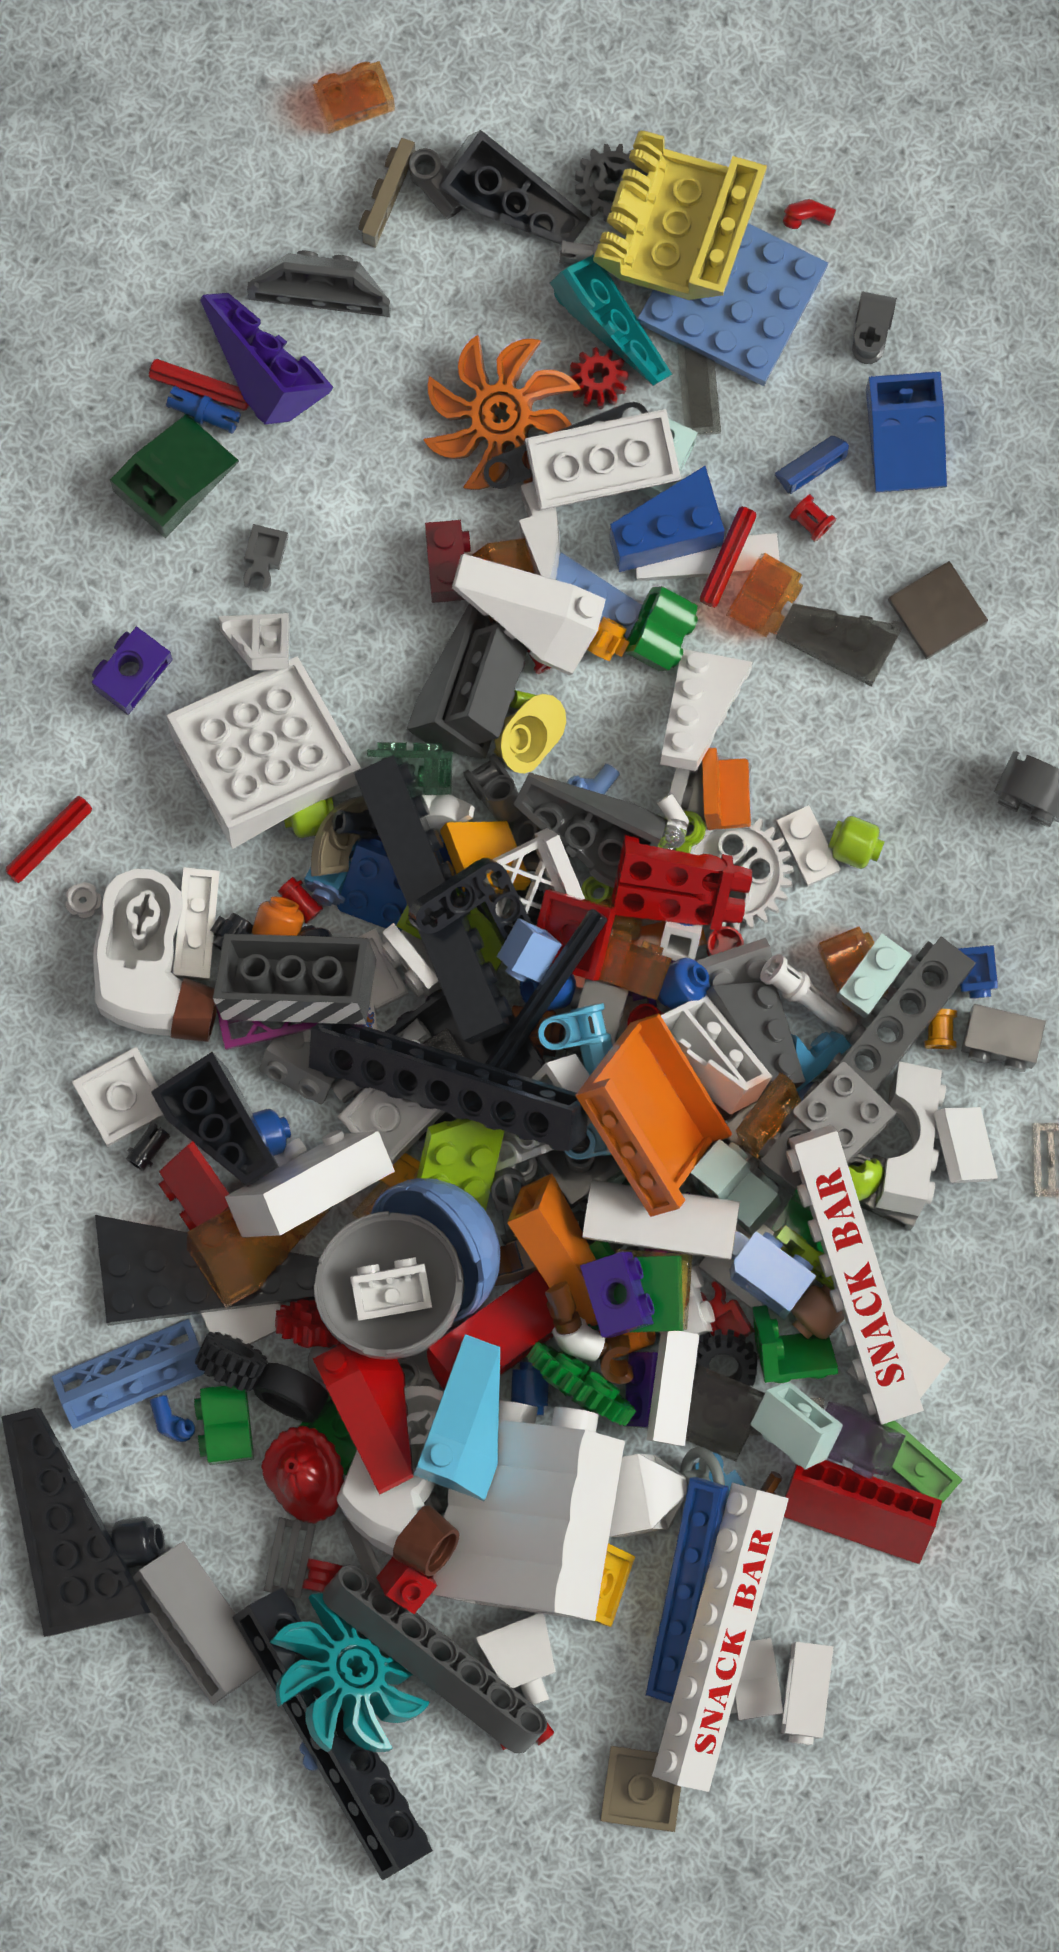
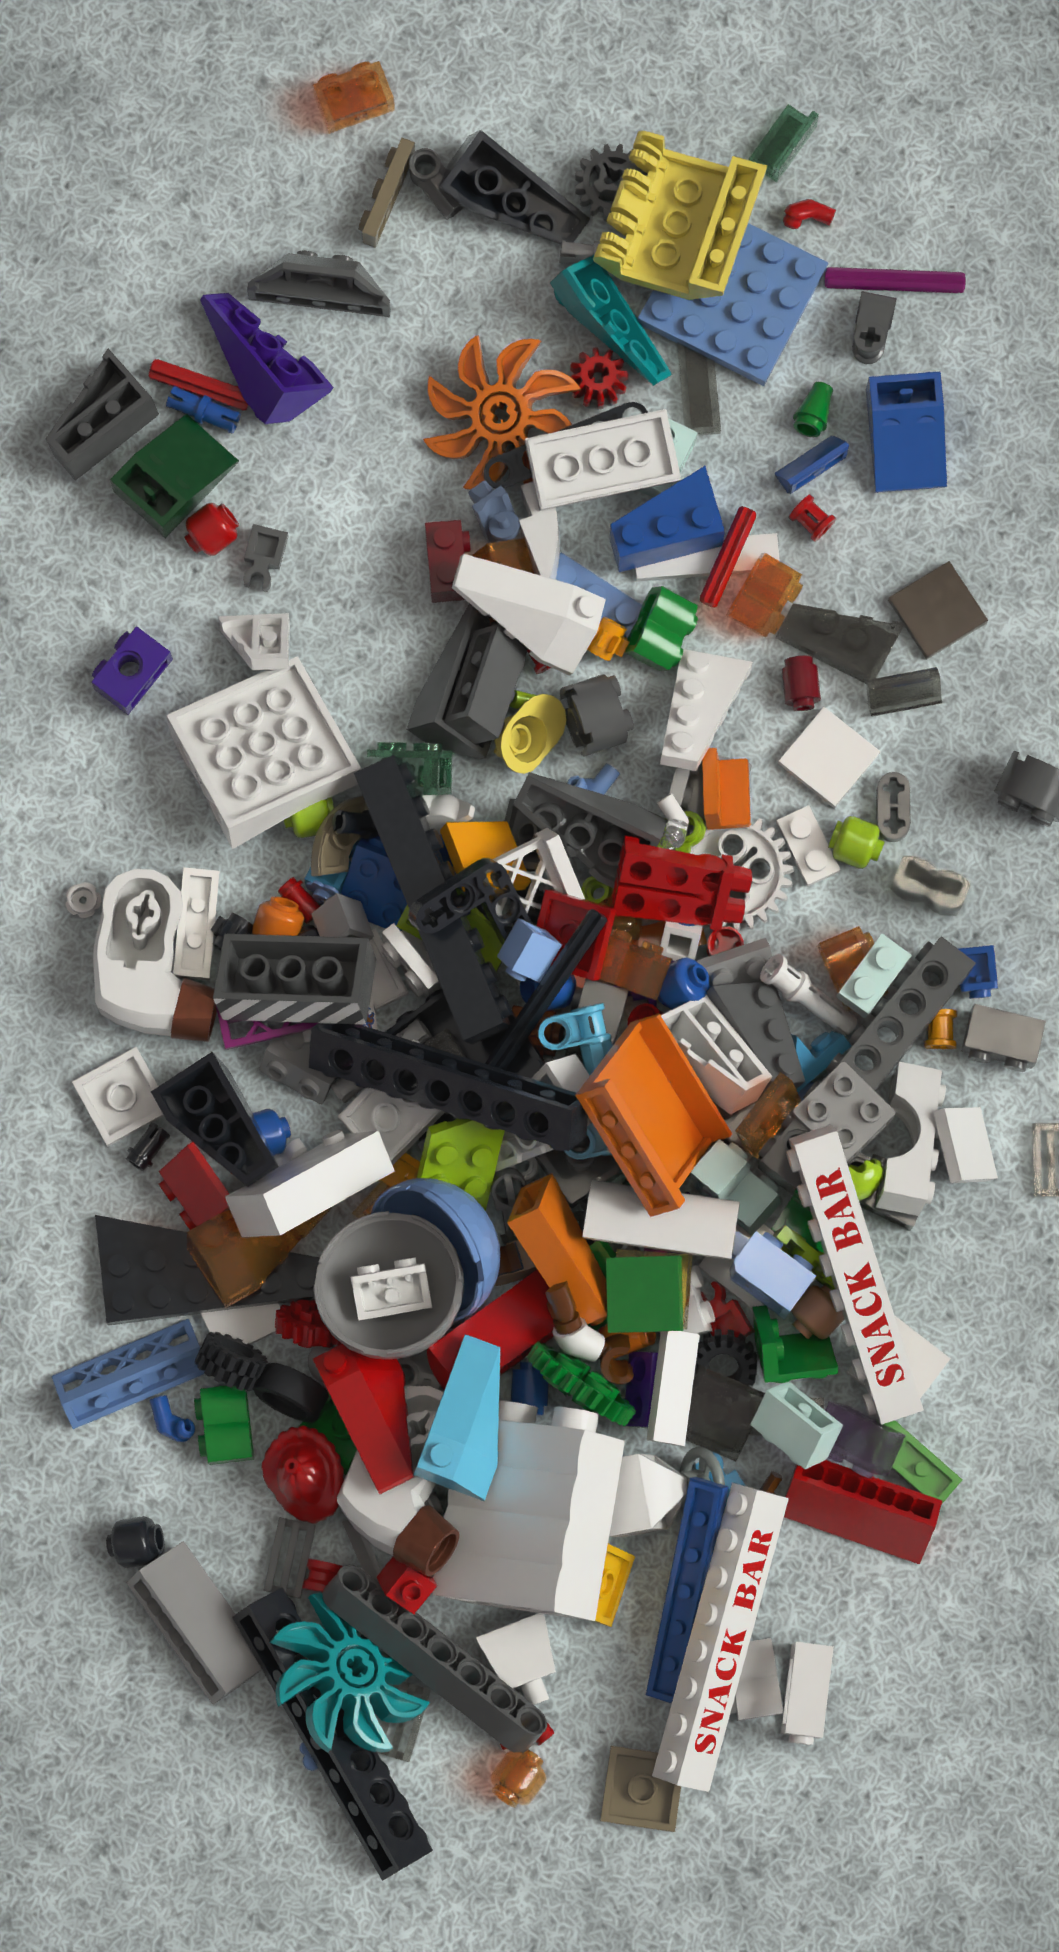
black wing [1,1408,151,1637] -> none
red axle [5,796,92,883] -> none
dark grey piece [463,754,522,823] -> none
dark purple brick [580,1252,655,1338] -> none
none -> dark grey wedge [46,348,159,481]
none -> red head [184,503,239,556]
none -> light grey brick [312,893,374,940]
none -> clear smoke tile [377,1682,431,1763]
none -> sand blue hips [468,480,521,545]
none -> clear orange head [491,1750,547,1808]
none -> dark grey brick [560,674,634,757]
none -> clear green panel [748,104,819,182]
none -> white tile [778,707,880,808]
none -> dark red brick [782,655,821,711]
none -> green cone [793,382,833,438]
none -> magenta axle [824,267,966,293]
none -> clear smoke tile [866,667,942,717]
none -> beam [876,772,911,842]
none -> clear smoke brick [890,856,971,916]

